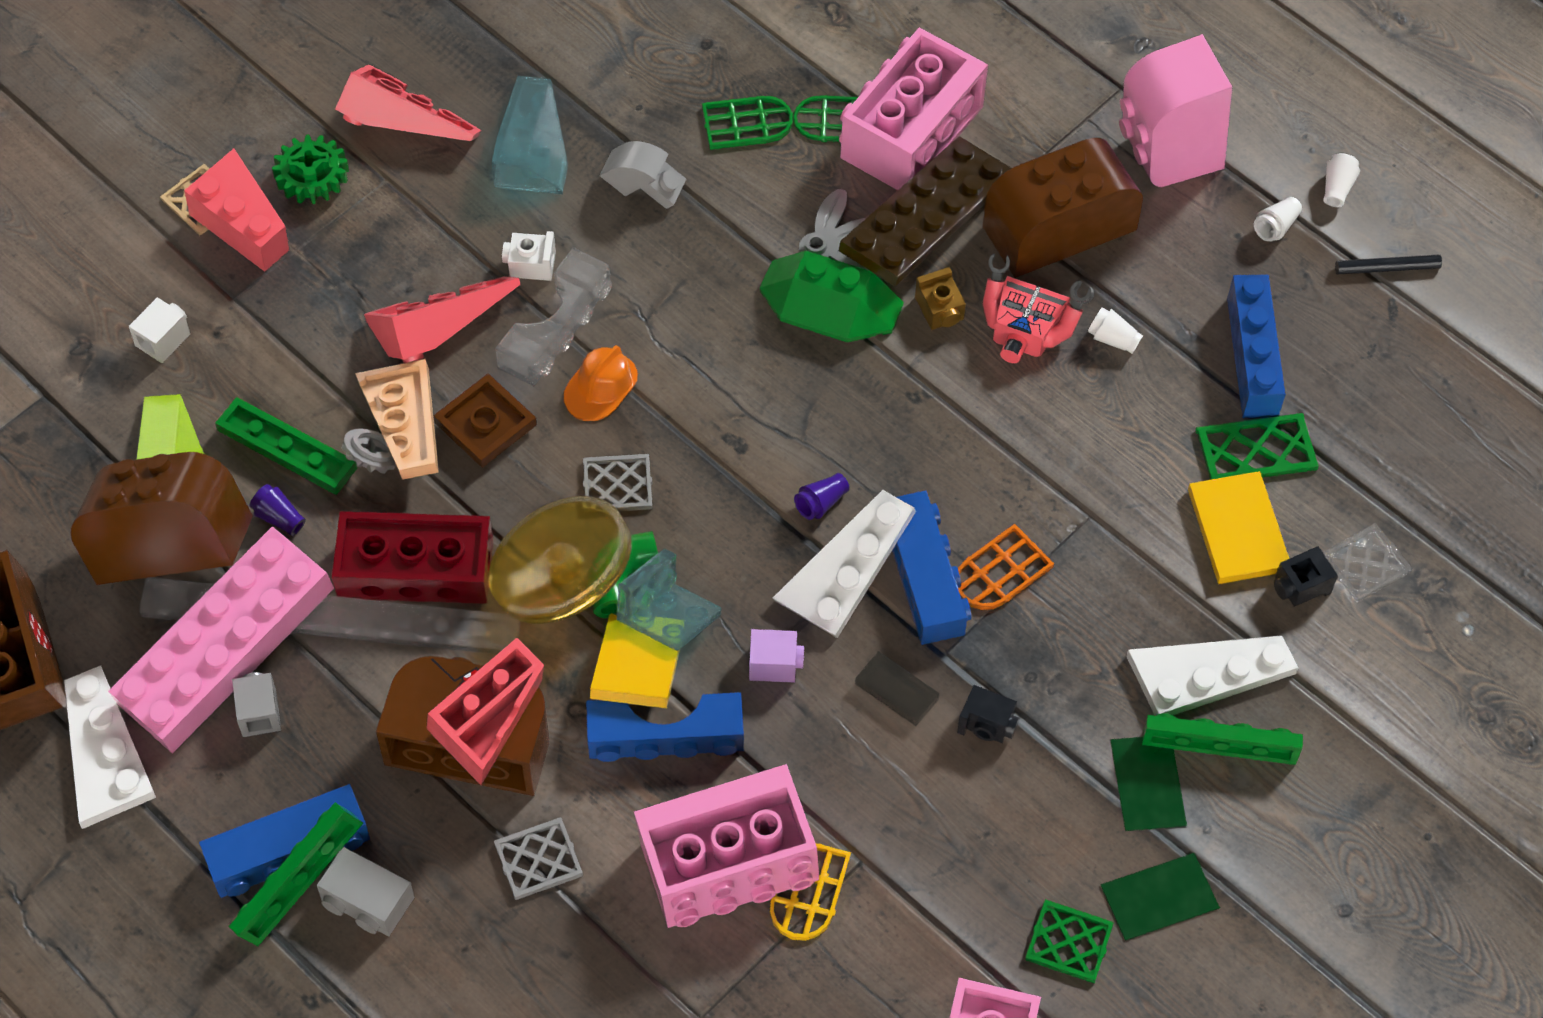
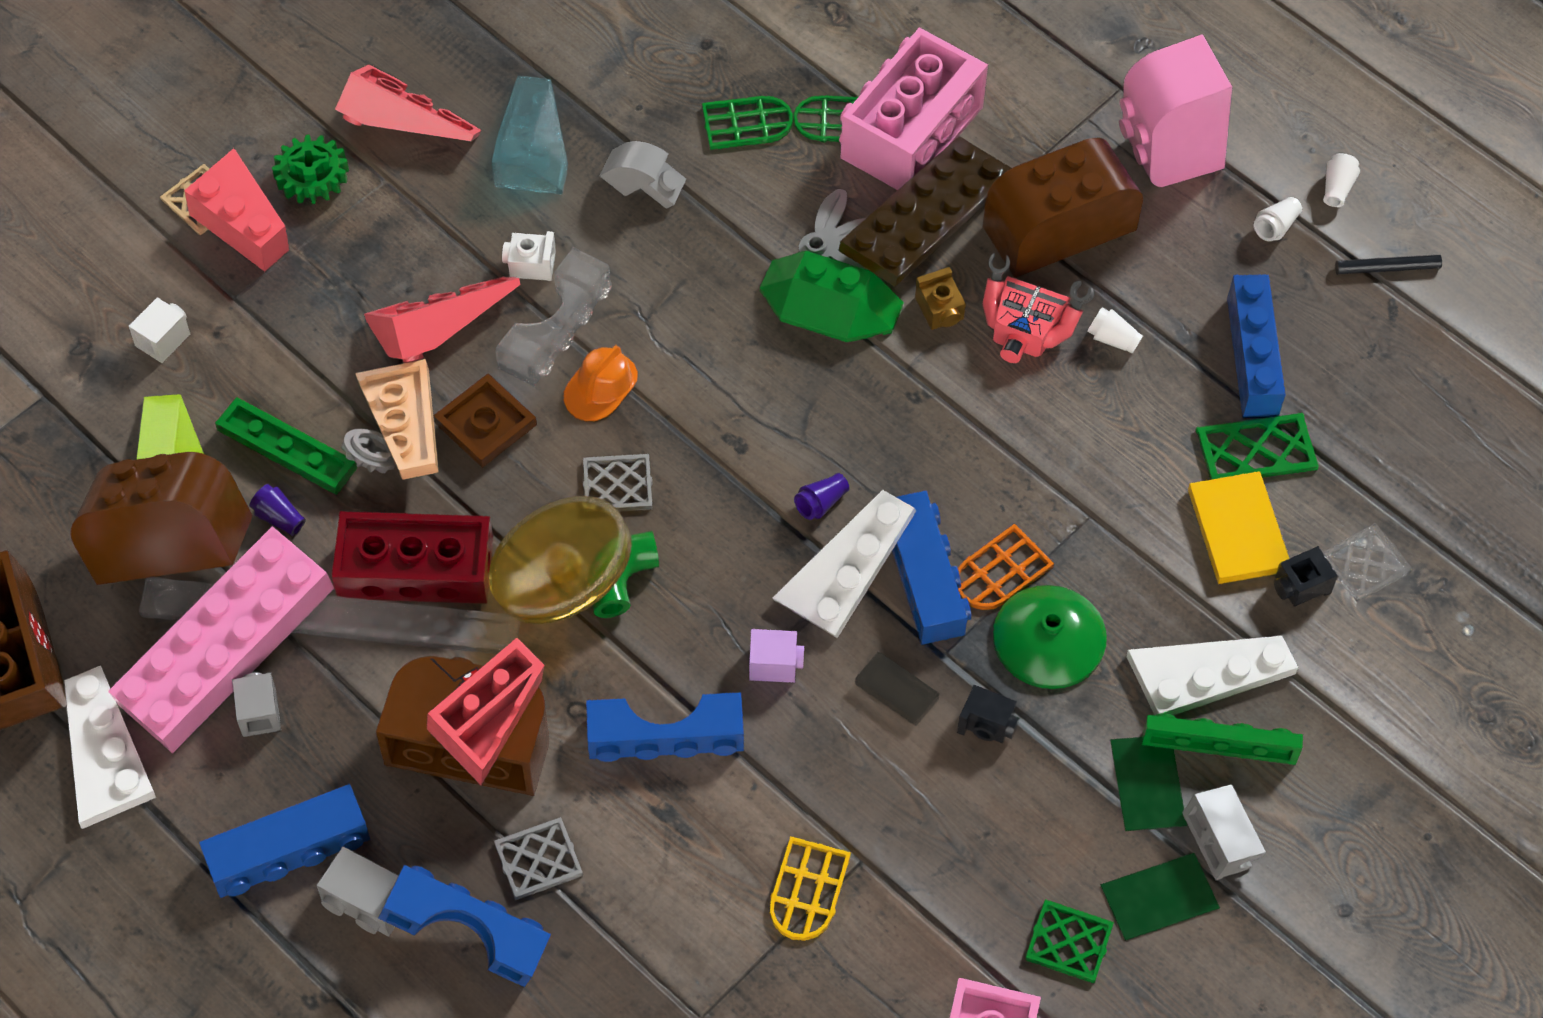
green plate [228,802,363,946] -> none
yellow tile [590,614,684,708] -> none
clear light blue bracket [617,548,722,650] -> none
bright pink brick [634,764,819,928] -> none
none -> blue arch [378,865,551,987]
none -> green dish [993,585,1107,689]
none -> hinge [1182,784,1266,881]

